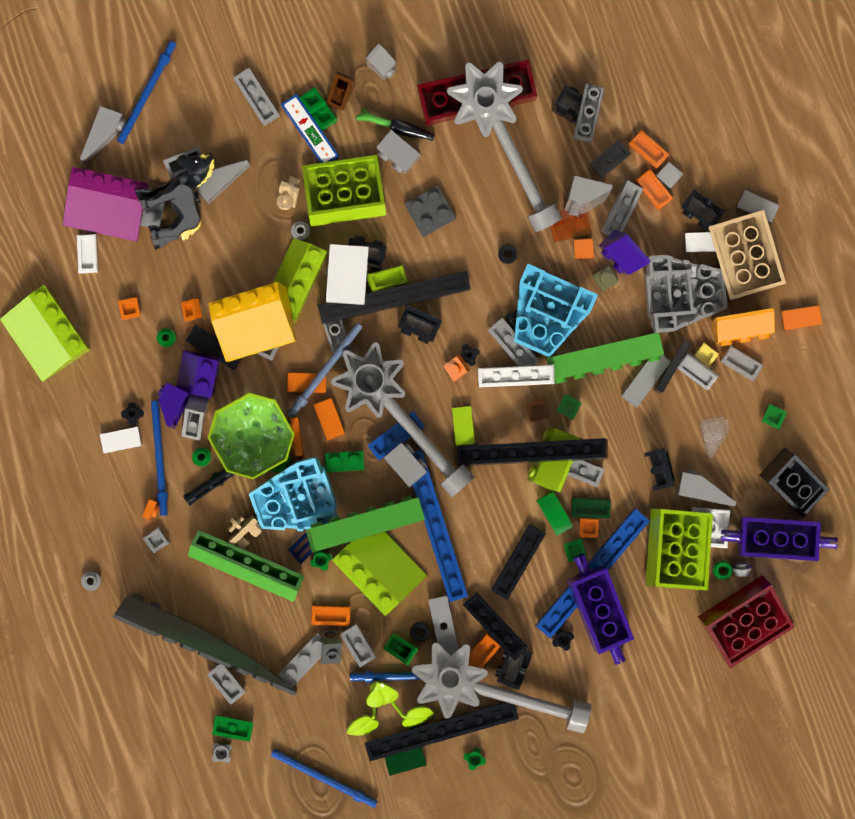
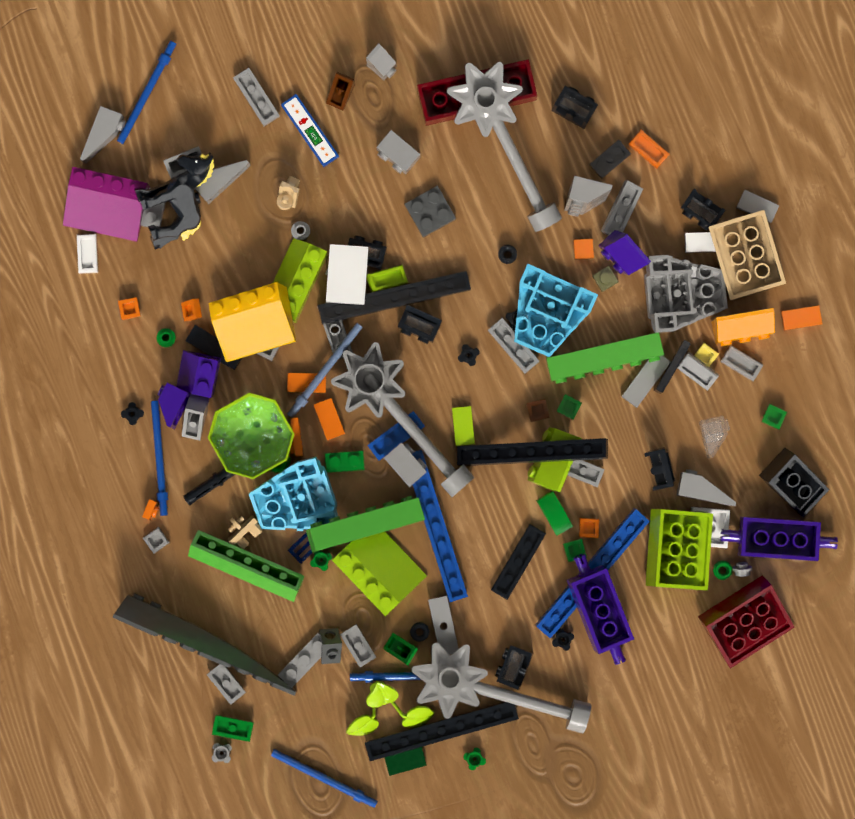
lime slope [0,285,90,382] -> none
light grey plate [81,571,101,591] -> none
white tile [100,427,142,453] -> none
green plate [192,448,211,467] -> none
green slope [299,87,337,132] -> none
lime slope [302,155,386,226] -> none
orange tile [311,605,351,626] -> none
black piece [356,107,435,141] -> none
orange plate [443,354,470,382] -> none
black tile [463,592,529,661] -> none
orange tile [468,633,500,669] -> none
white tile [478,365,555,387] -> none
clear orange plate [550,214,592,243] -> none
dark green tile [571,498,611,519] -> none
light grey tile [573,83,604,143] -> none
orange tile [635,169,673,210] -> none
light grey tile [657,162,683,189] -> none

